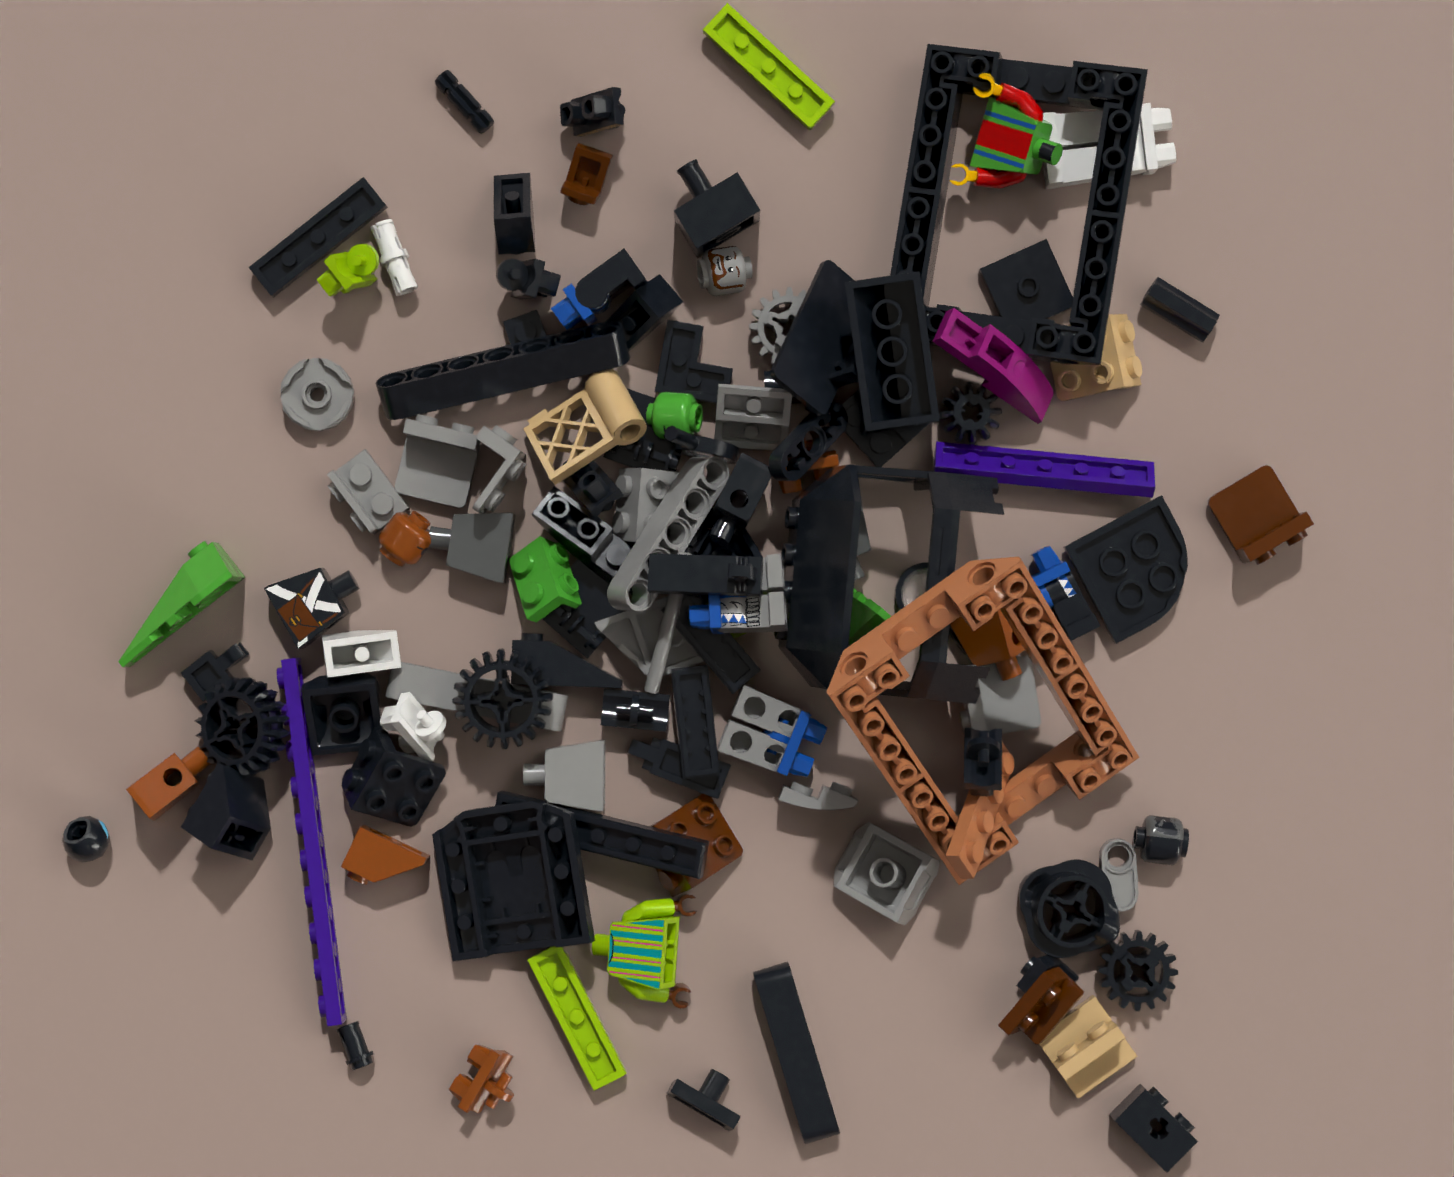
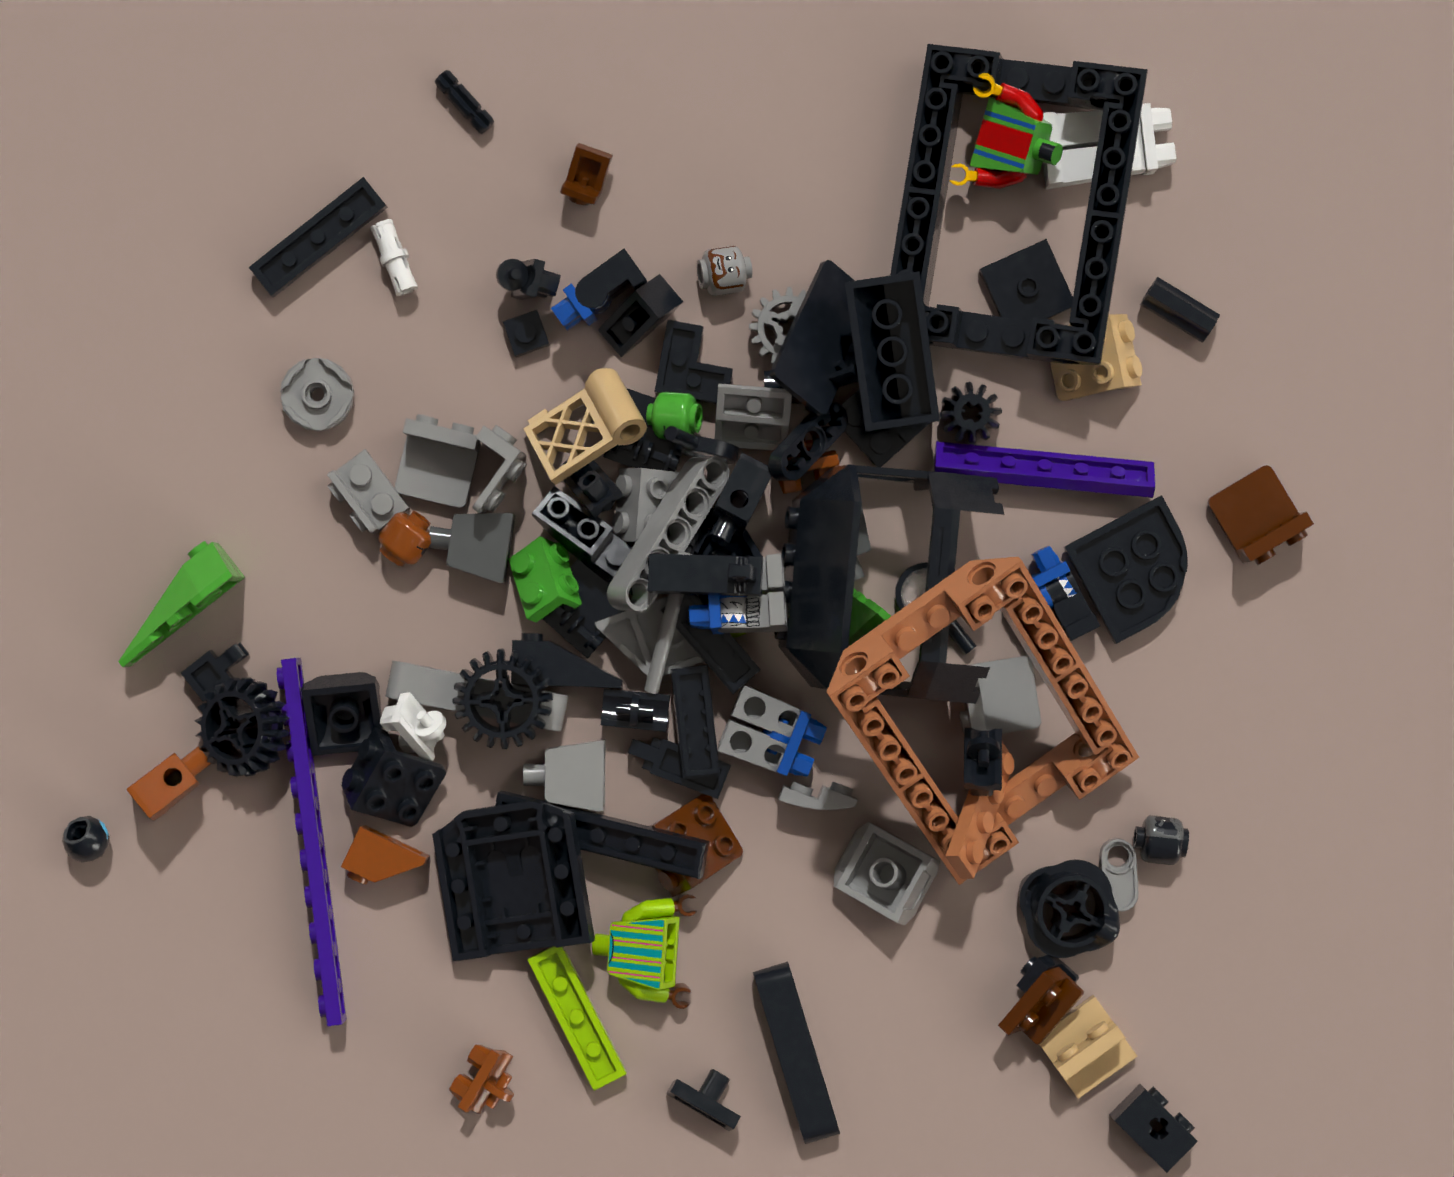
black slope [181,763,271,860] -> none
torso [264,568,360,649] -> none
lime hips [317,244,379,297] -> none
white slope [321,630,401,678] -> none
black pin [336,1021,374,1070] -> none
black beam [375,321,630,420] -> none
black slope [494,173,535,255] -> none
black hips [560,87,625,137] -> none
black brick [674,159,761,258] -> none
lime plate [703,3,835,130] -> none
magenta slope [933,308,1054,424] -> none
dark orange torso [950,609,1025,681] -> none
black gear [1096,930,1178,1012] -> none

